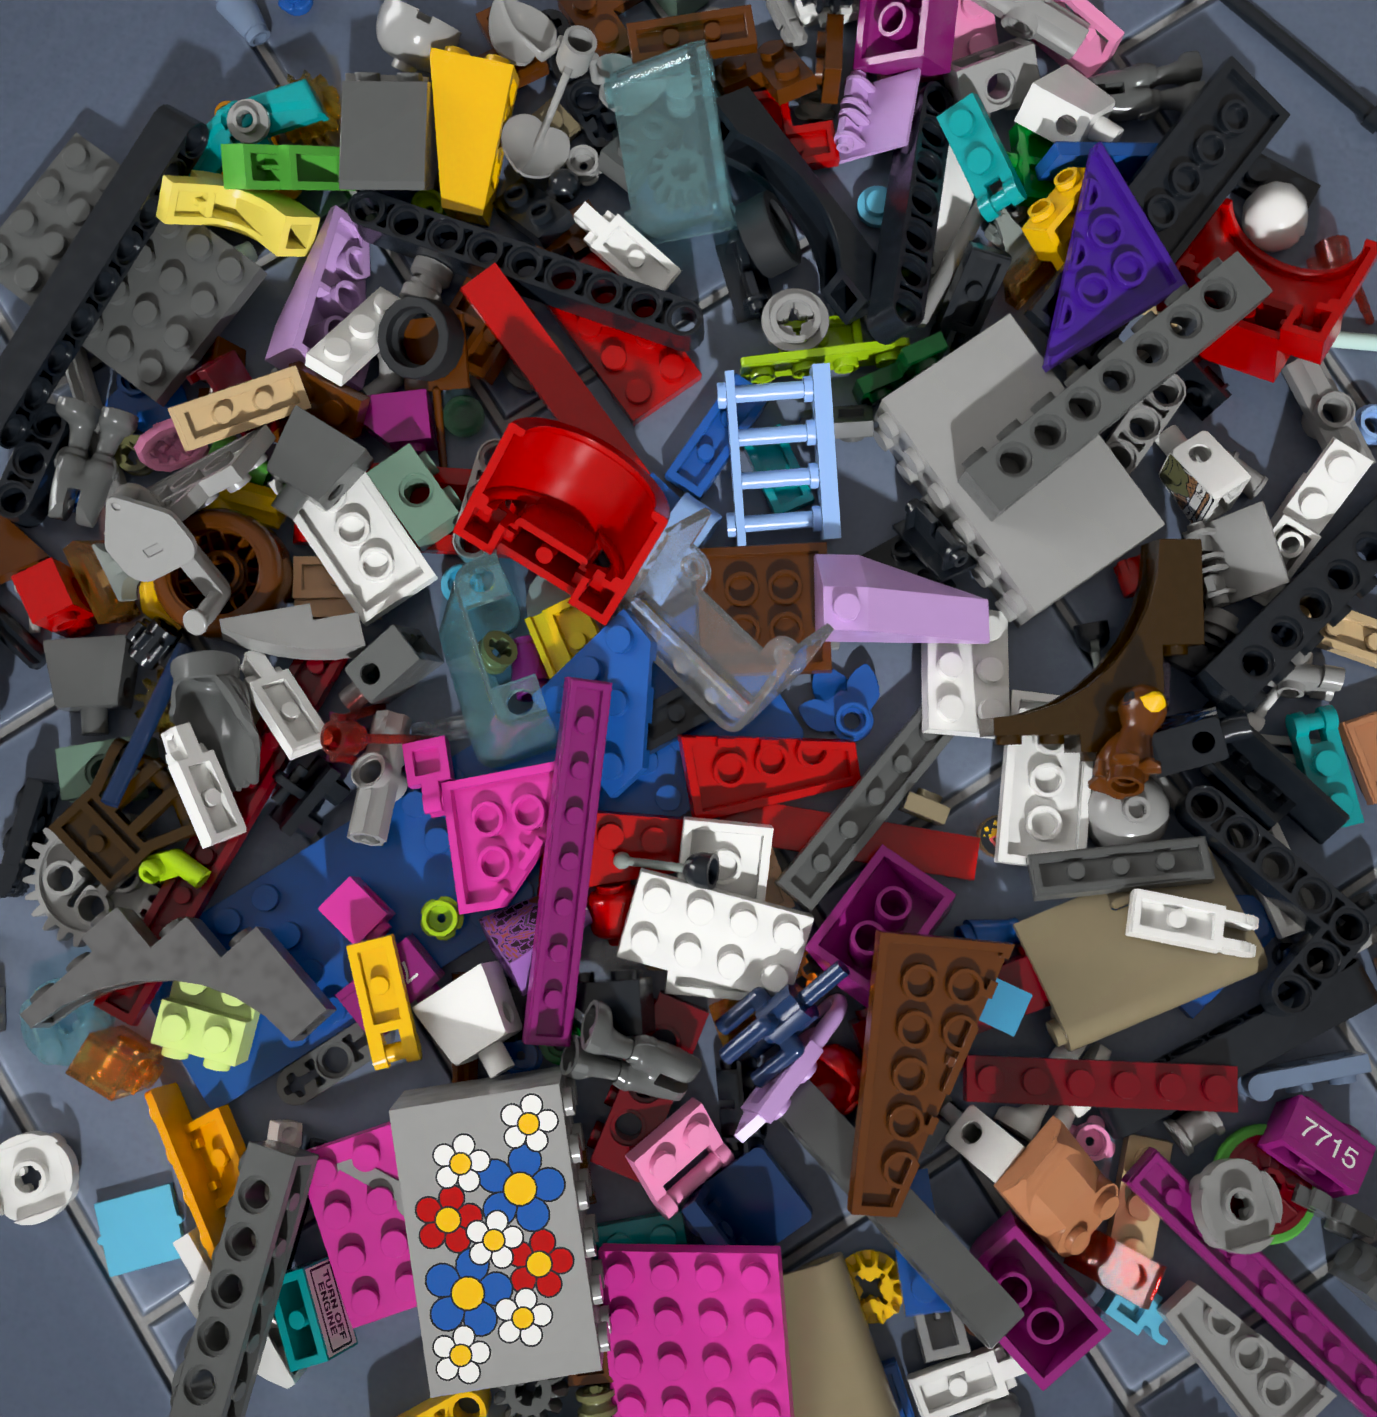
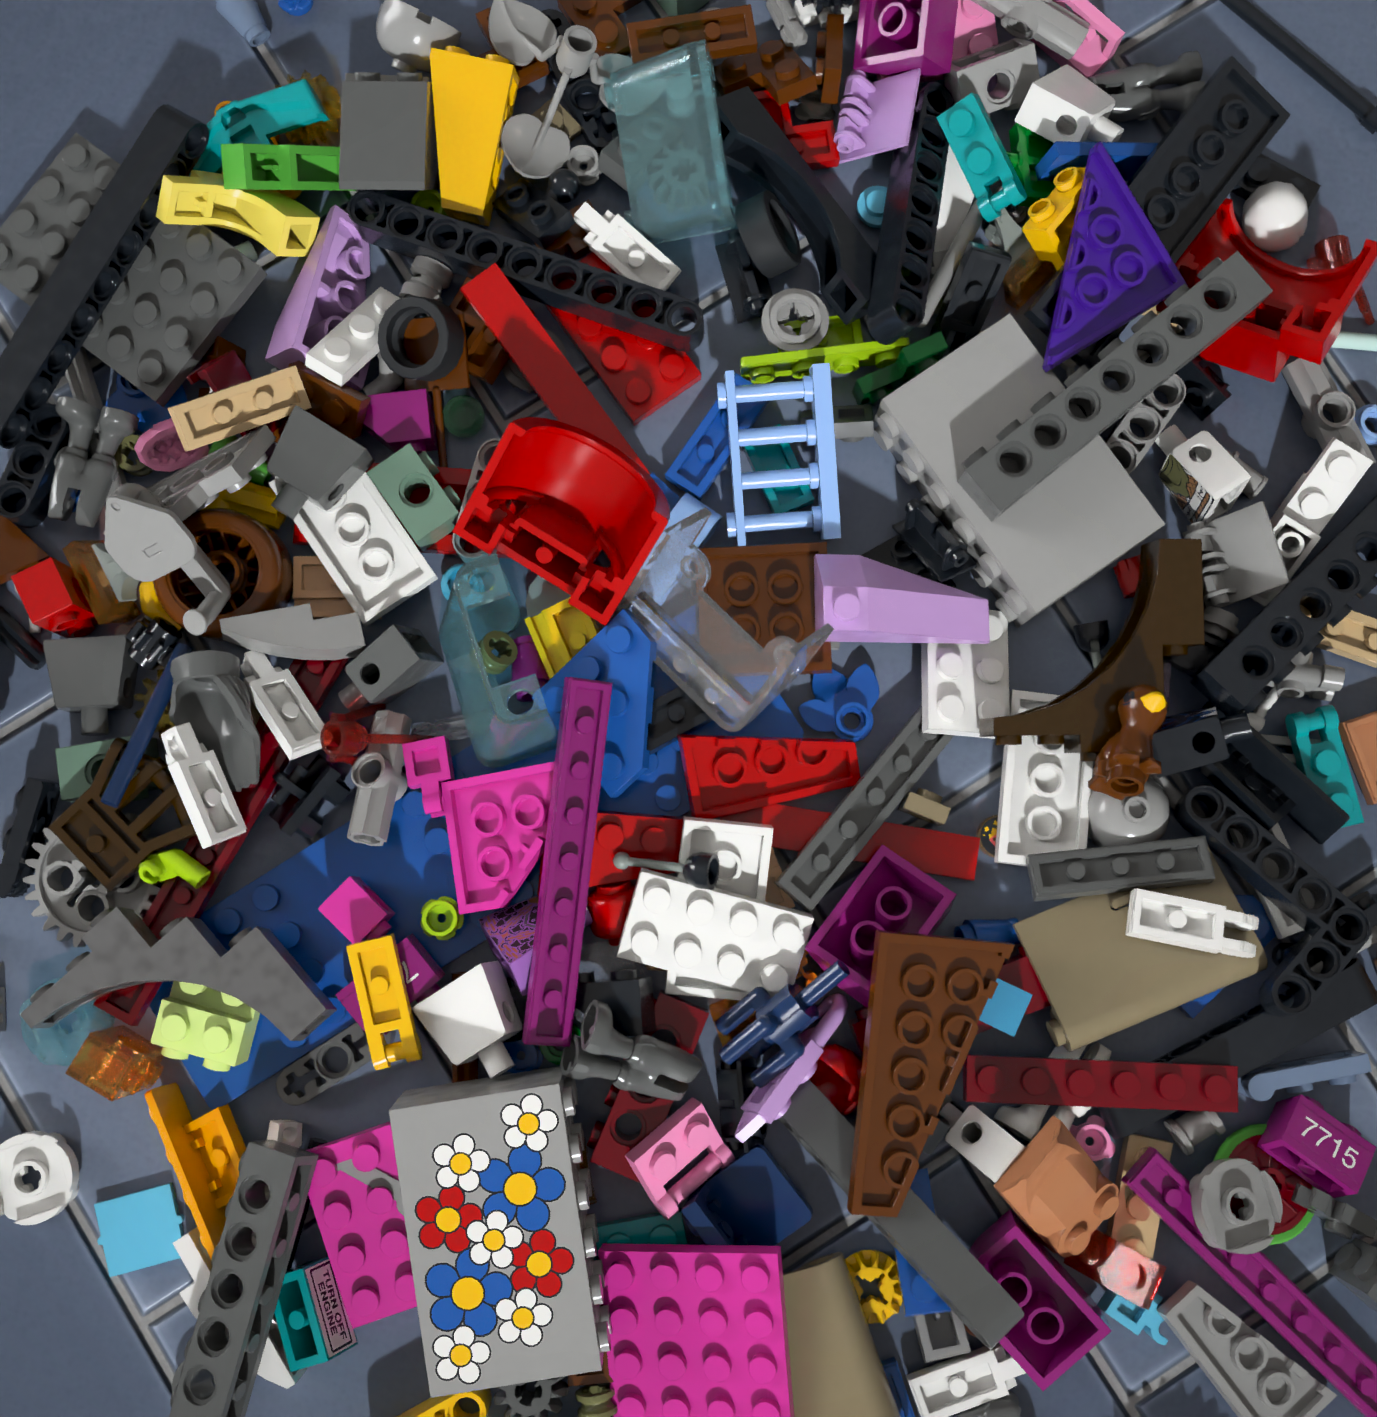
light grey plate [227,99,271,144] -> none

